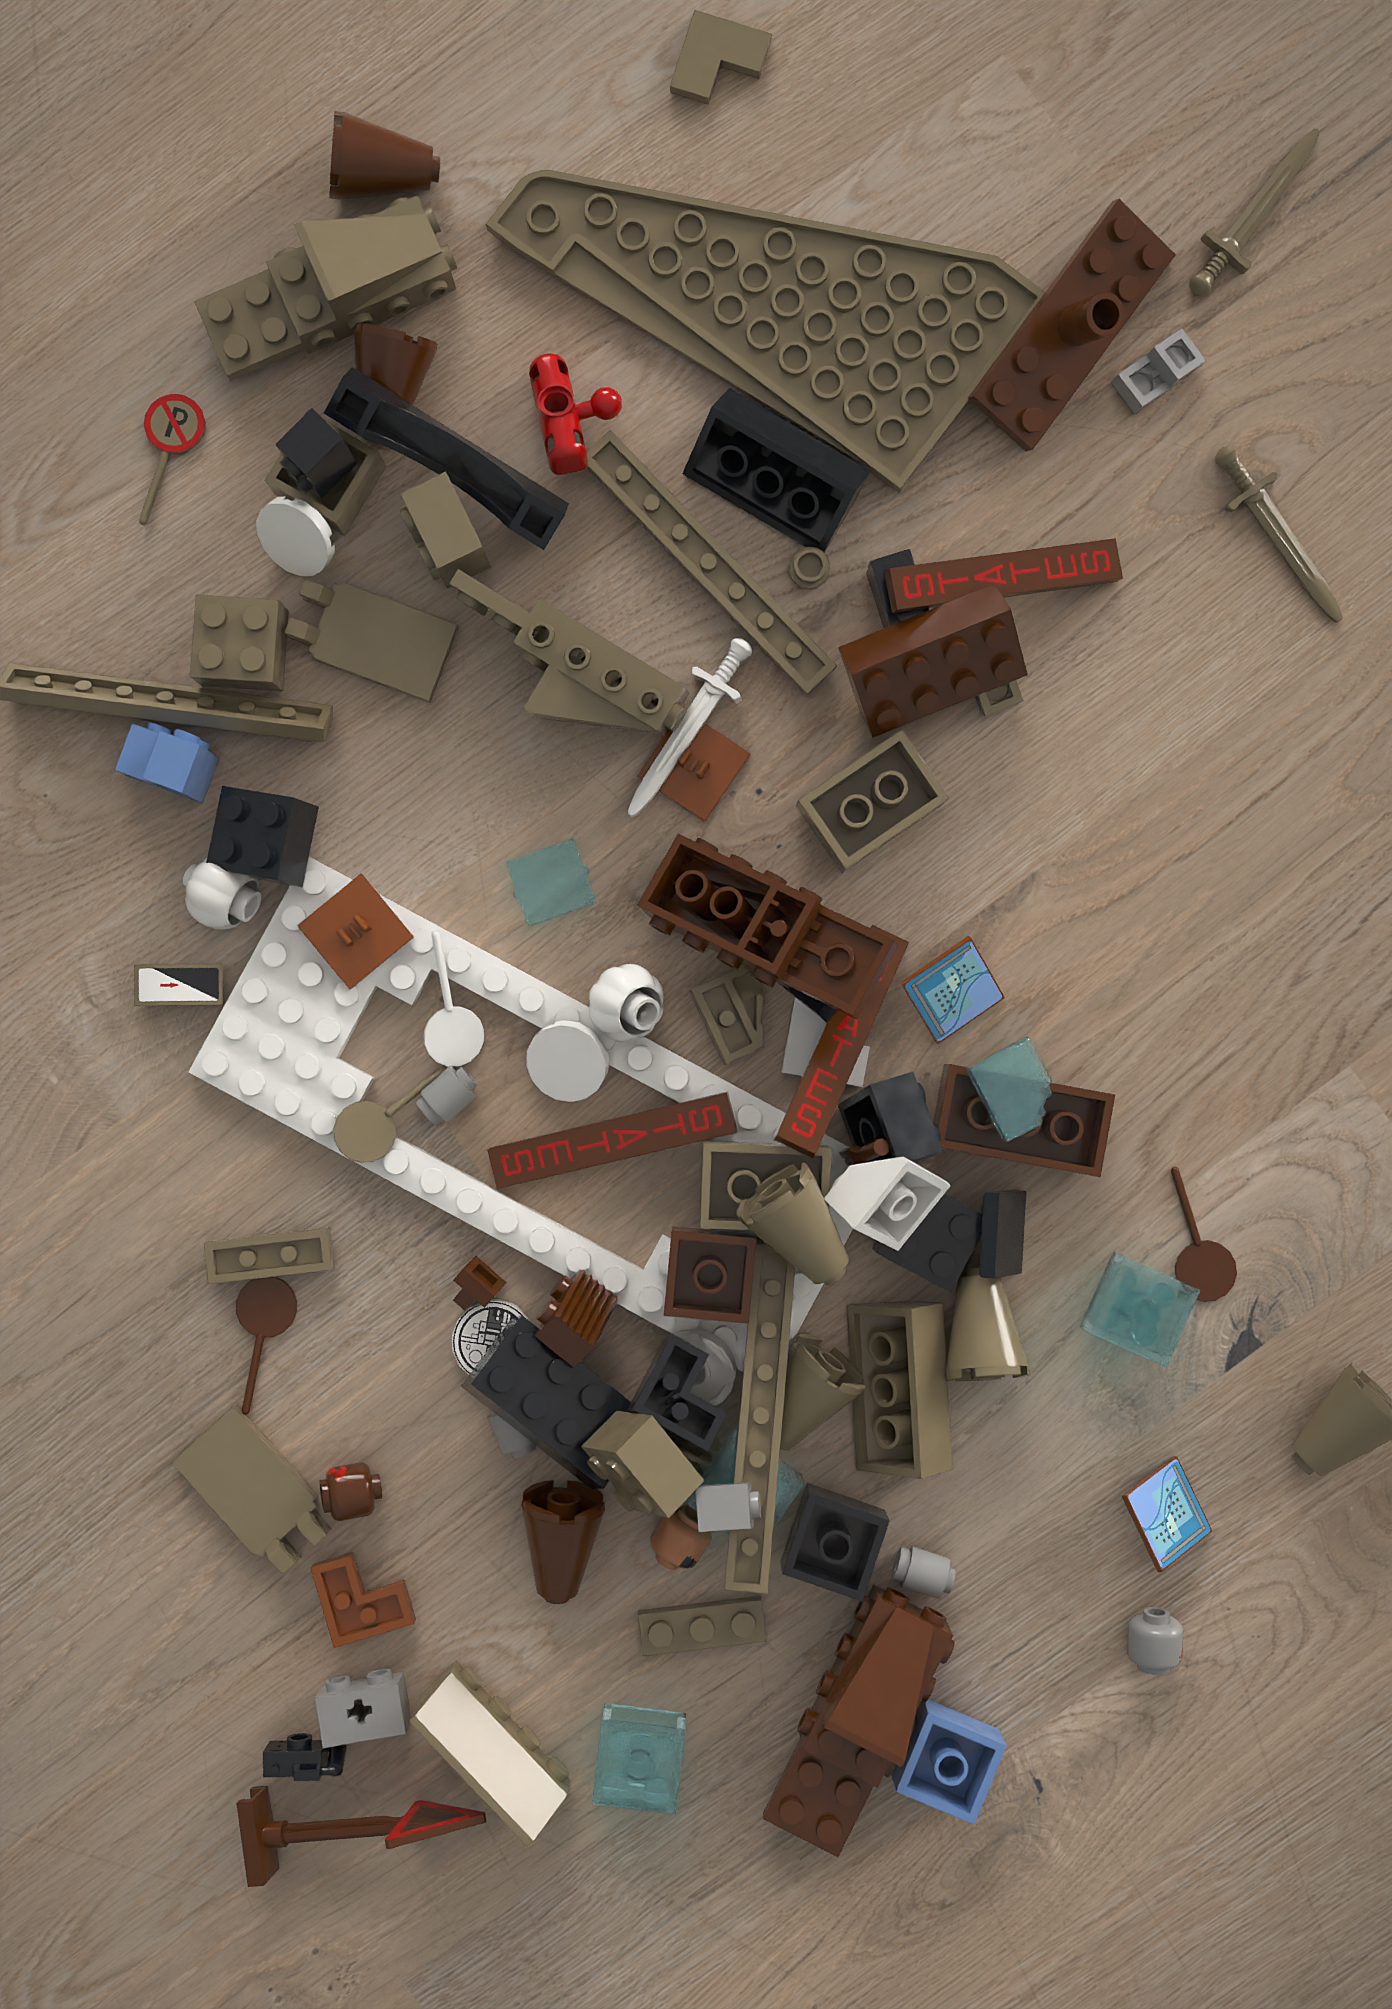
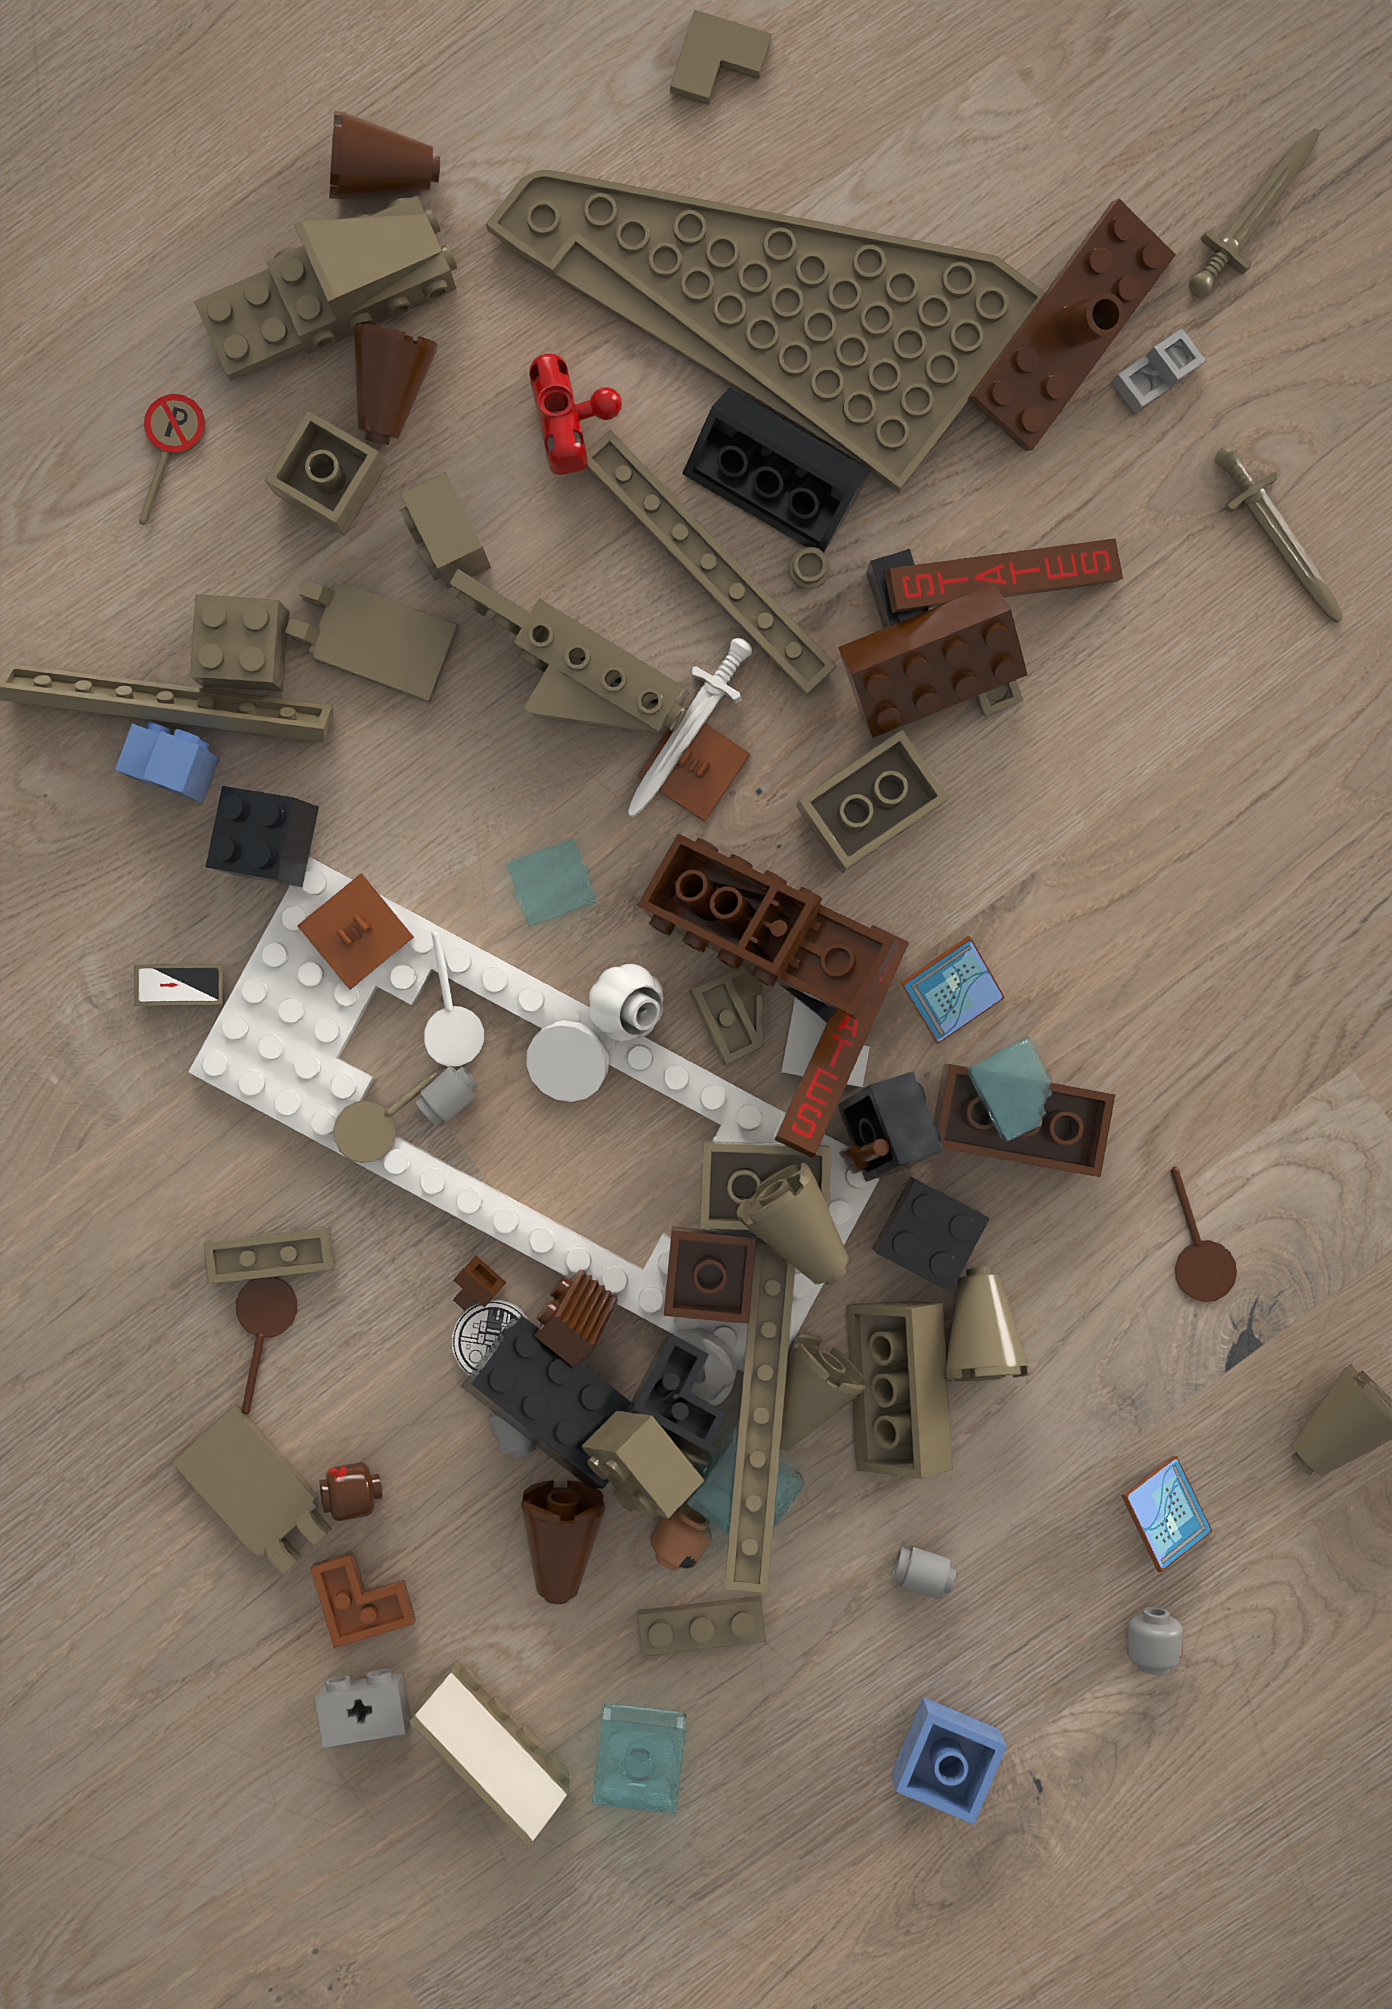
white plant [183,858,261,930] -> none
reddish brown piece [236,1786,486,1887] -> none
white tile [256,496,335,576] -> none
black piece [263,1733,347,1781] -> none
black brick [275,408,357,499] -> none
black arch [323,367,569,550] -> none
reddish brown tile [487,1091,738,1189] -> none
light grey brick [696,1482,761,1532] -> none
reddish brown wedge [763,1584,955,1857] -> none
black brick [780,1483,890,1602] -> none
white slope [824,1157,951,1251] -> none
black tile [979,1190,1026,1279] -> none
clear light blue brick [1080,1251,1201,1368] -> none

